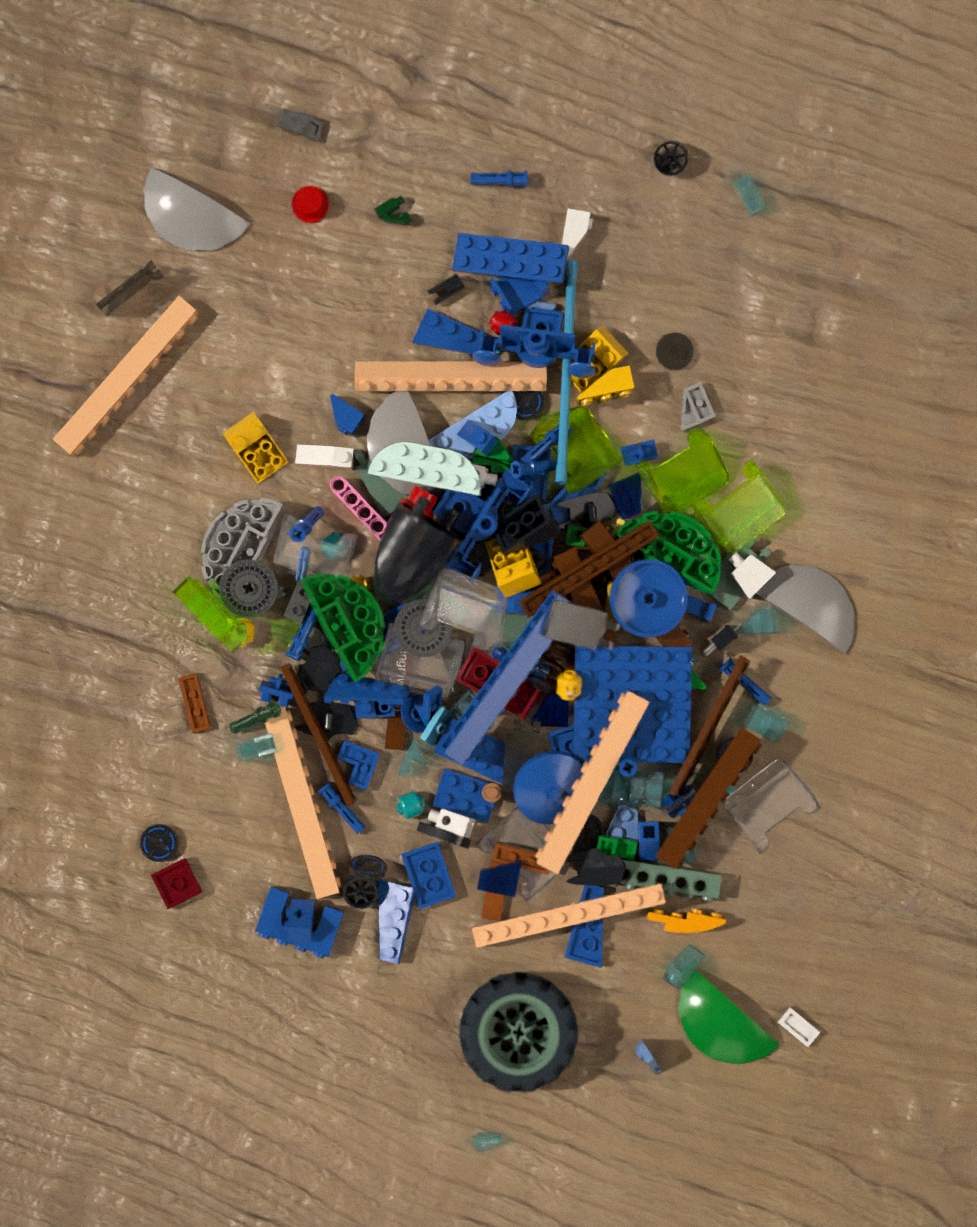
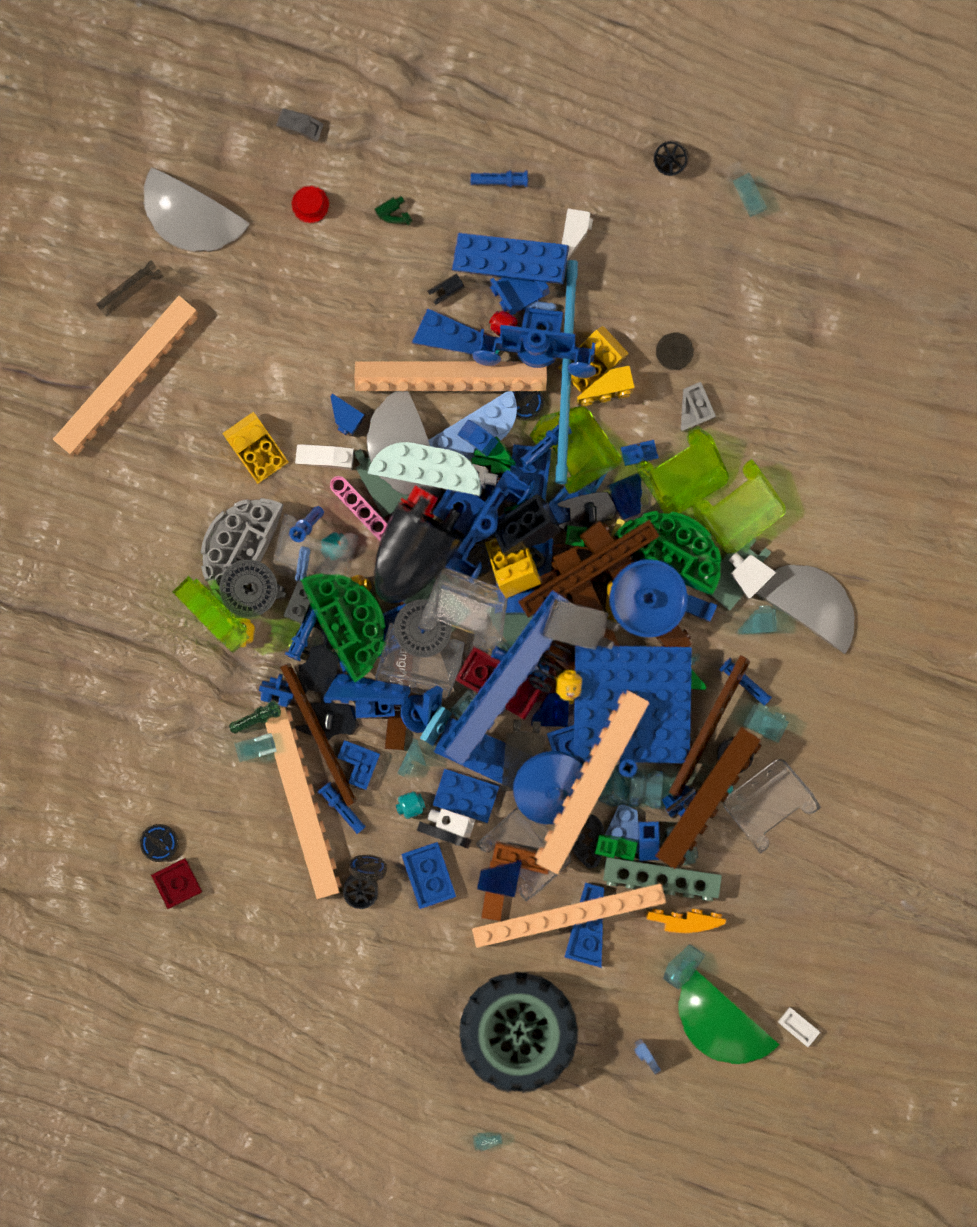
dark orange tile [178,673,211,734] -> none
blue arch [255,886,344,959] -> none
blue brick [284,899,315,942] -> none
wing [378,879,416,964] -> none
medium nougat plate [482,783,501,802] -> none
blue pin [510,459,557,478] -> none
black shield [565,848,626,886] -> none
black piece [703,623,741,656] -> none

